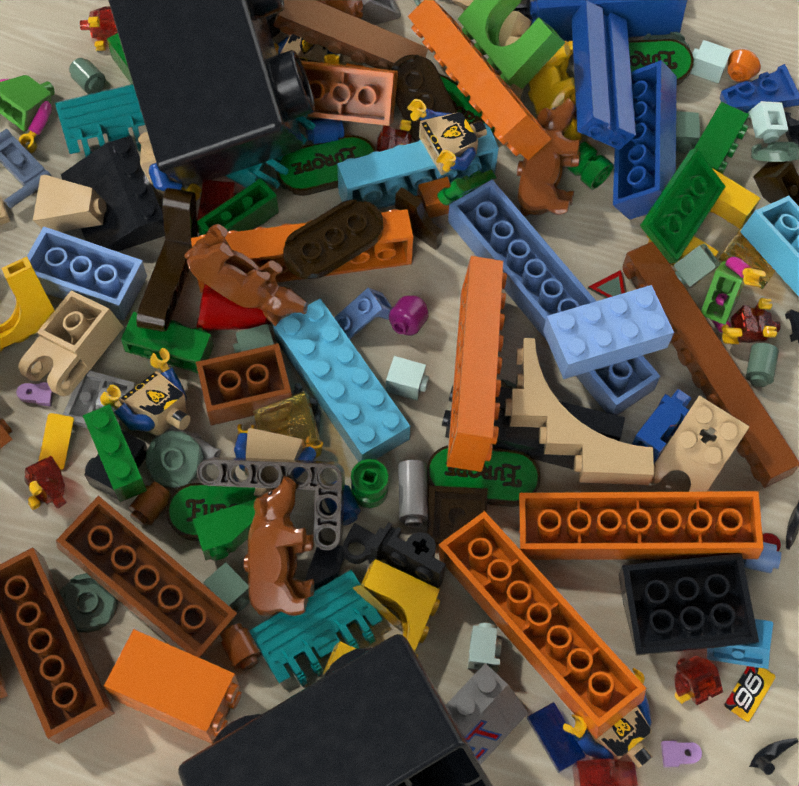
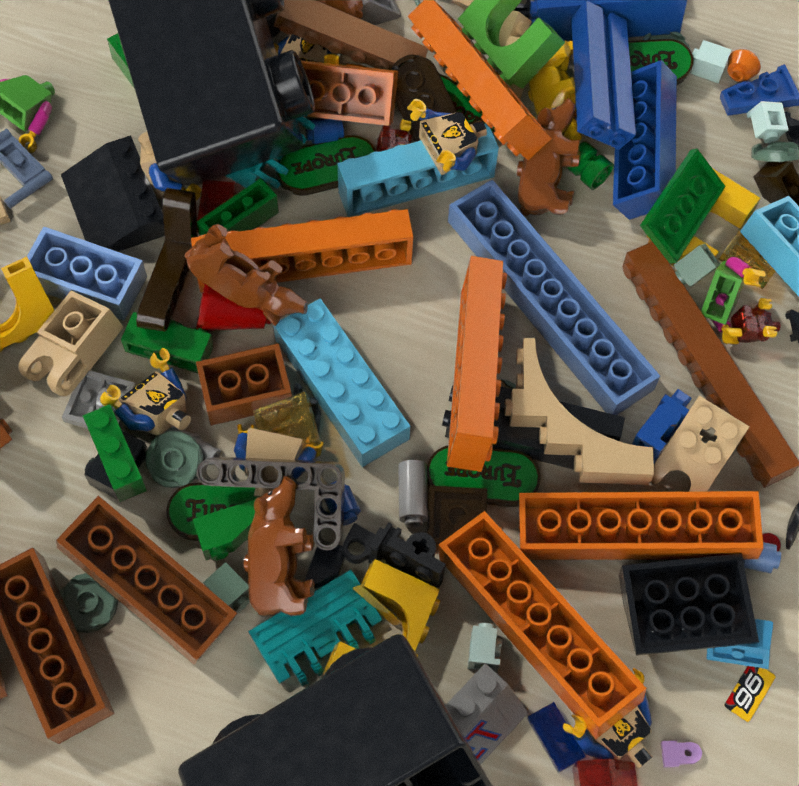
lavender piece [16,382,53,406] -> none
clear red piece [24,456,66,510] -> none
tan slope [33,175,106,232] -> none
yellow sticker [38,413,74,470] -> none
teal hinge [55,84,145,157] -> none
sand green brick [69,58,106,94] -> none
clear red piece [80,6,118,51] -> none
orange brick [104,629,242,744] -> none
dark orange brick [129,481,171,526] -> none
dark orange brick [220,623,261,671] -> none
sand green brick [232,324,274,353] -> none
dark brown tile [283,200,383,279] -> none
medium blue bracket [334,288,393,339] -> none
green wheel [351,459,389,508] -> none
light aqua brick [386,356,429,401] -> none
magenta head [389,296,429,336] -> none
dark brown tile [395,187,443,250] -> none
orange brick [416,176,450,218] -> none
green plate [437,169,497,205] -> none
light blue brick [543,285,674,379] -> none
piece [588,270,625,298] -> none
clear red piece [674,656,723,705] -> none
sand green brick [676,111,700,153] -> none
green brick [694,102,749,174] -> none
sand green brick [746,343,779,387] -> none
black bar [749,738,798,775] -> none

